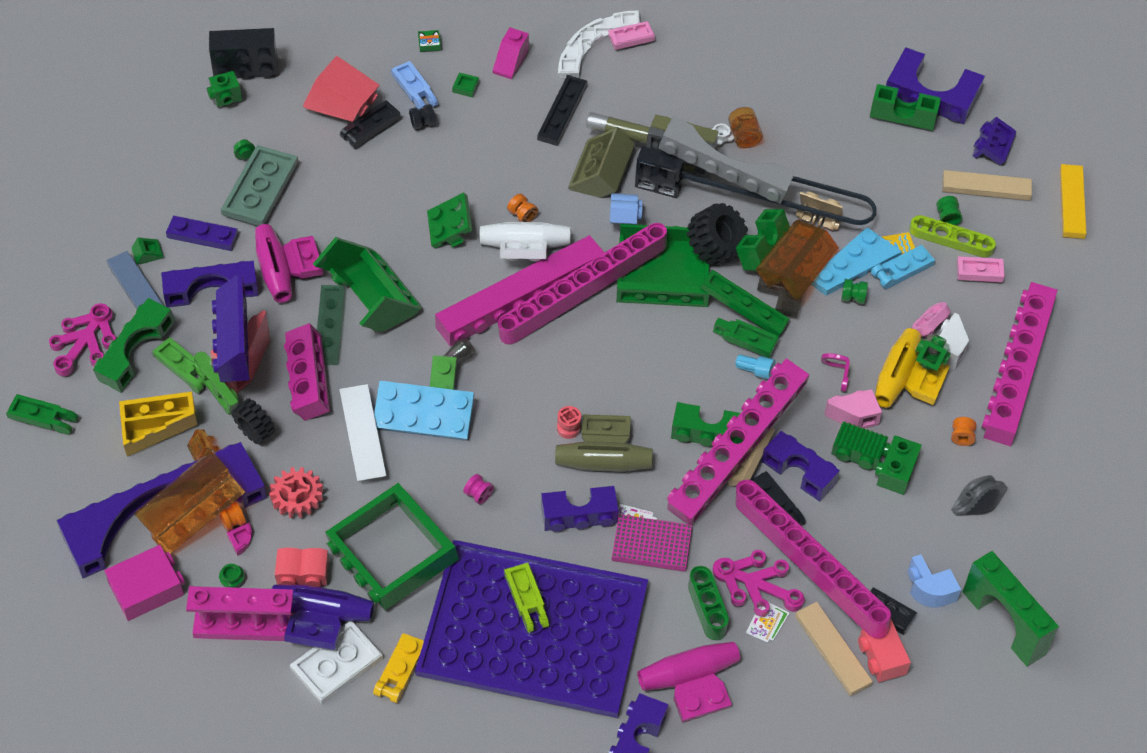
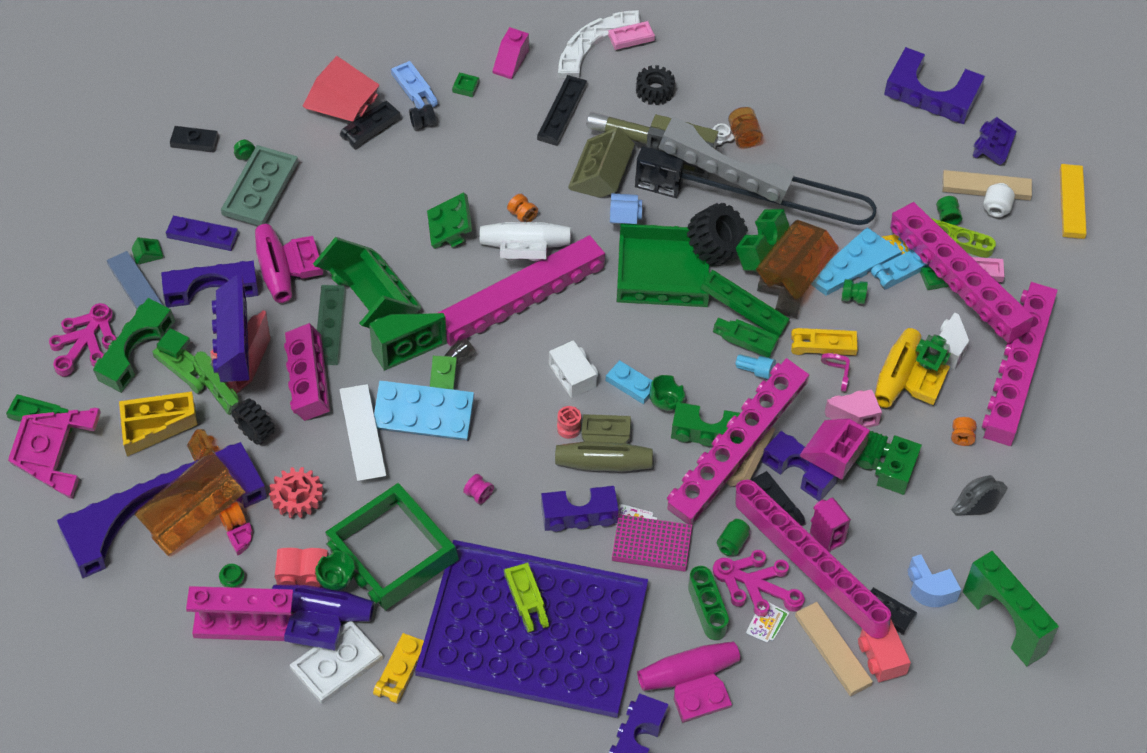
dark pink brick [104,545,185,621] -> none
green brick [207,71,242,107] -> none
black brick [209,28,278,78] -> none
tile [418,30,441,52] -> none
dark pink beam [498,223,667,344] -> none
tan hinge [796,192,843,231] -> none
green arch [870,84,941,130] -> none
bright pink plate [912,302,951,337] -> none
none -> dark pink wing [8,408,101,499]
none -> green tile [156,328,190,359]
none -> black plate [170,126,218,152]
none -> green hair [315,550,355,590]
none -> green slope [369,313,447,371]
none -> white brick [549,340,598,399]
none -> medium azure plate [605,360,652,404]
none -> black tyre [636,65,675,106]
none -> green hair [650,375,686,411]
none -> green brick [717,519,750,556]
none -> yellow plate [791,328,857,355]
none -> dark pink slope [800,418,870,480]
none -> dark pink brick [810,498,851,552]
none -> dark pink brick [890,202,1033,343]
none -> green tile [920,267,949,290]
none -> white head [983,183,1015,217]

